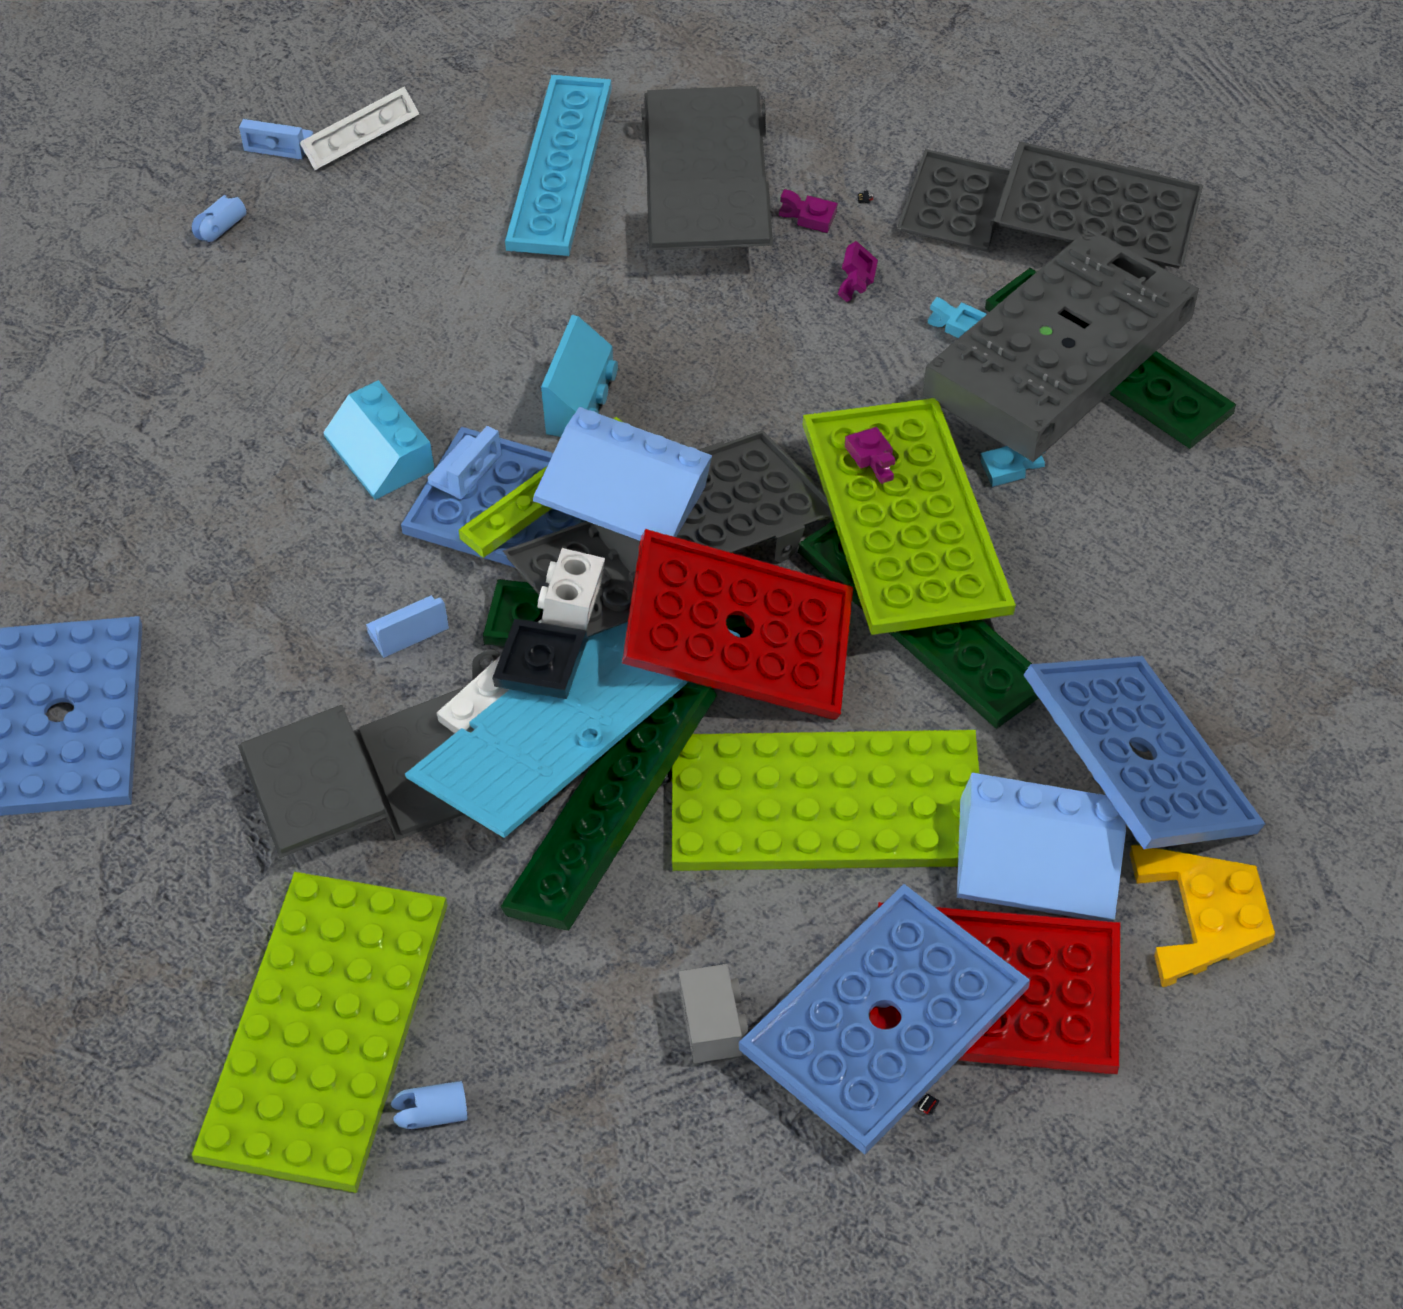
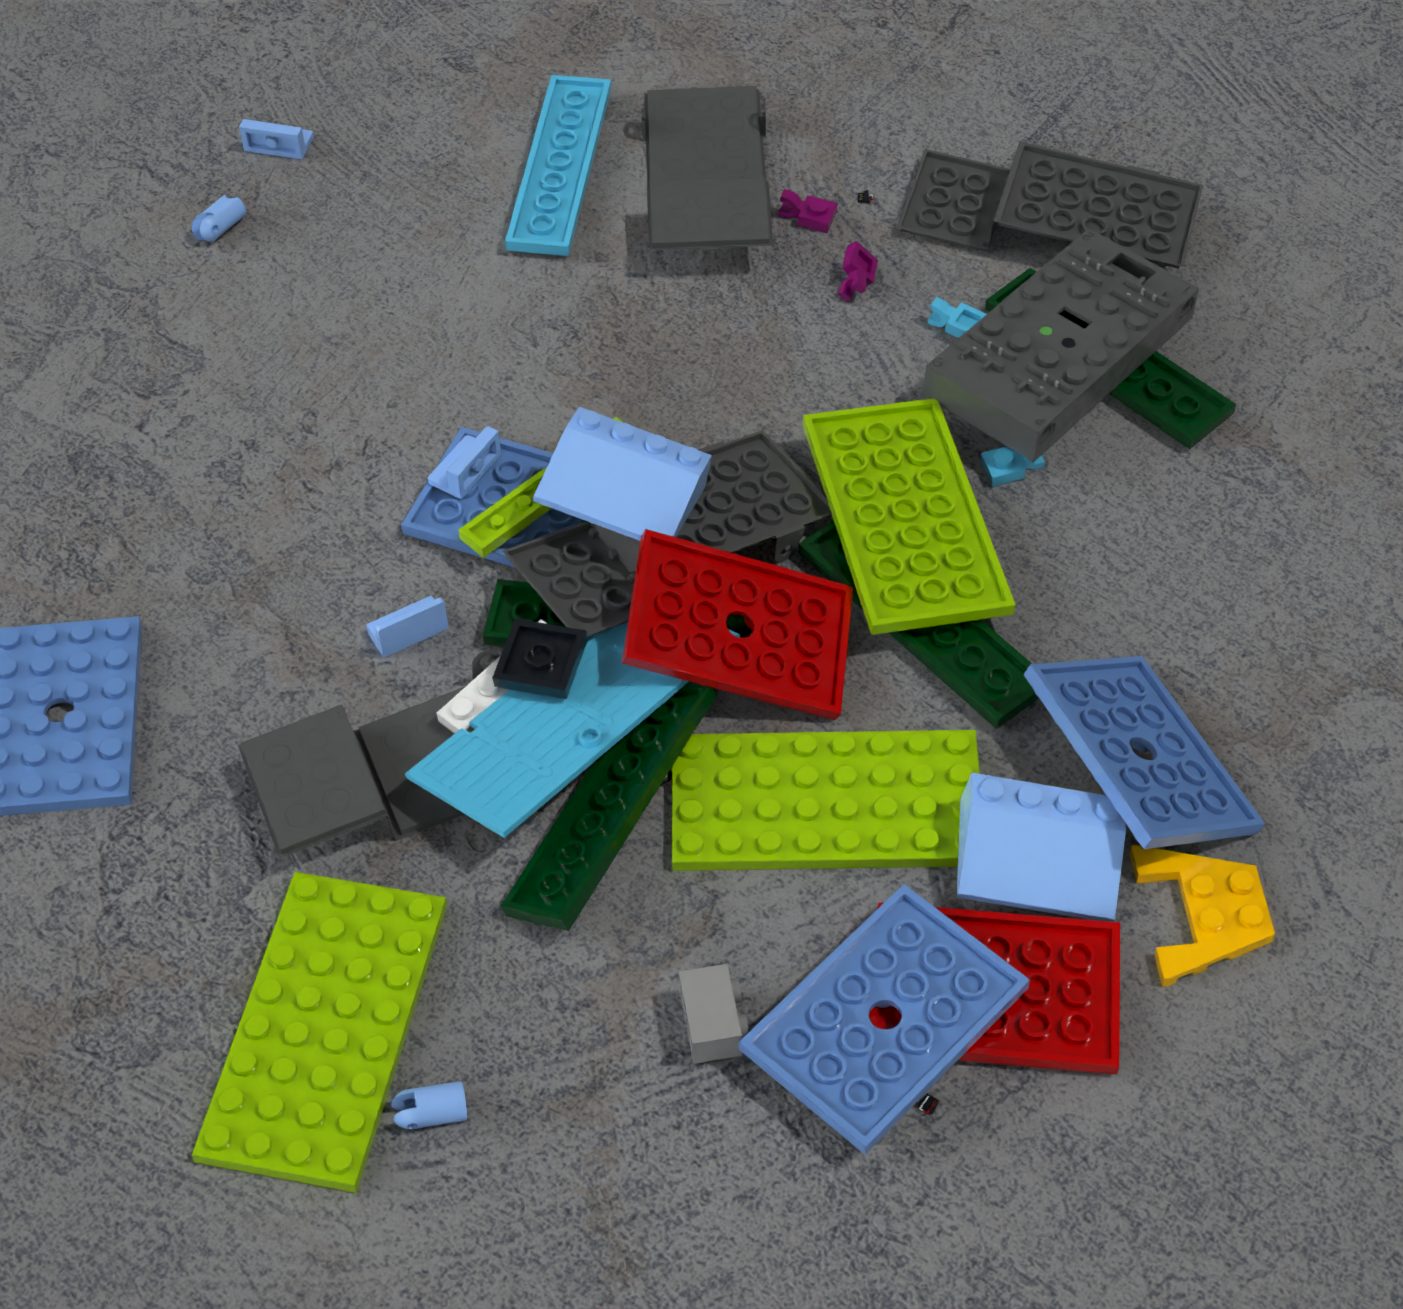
white plate [300,87,419,170] -> none
medium azure slope [323,380,434,500] -> none
white brick [537,548,605,630] -> none
medium azure slope [541,315,618,437] -> none
magenta plate [845,427,895,484] -> none

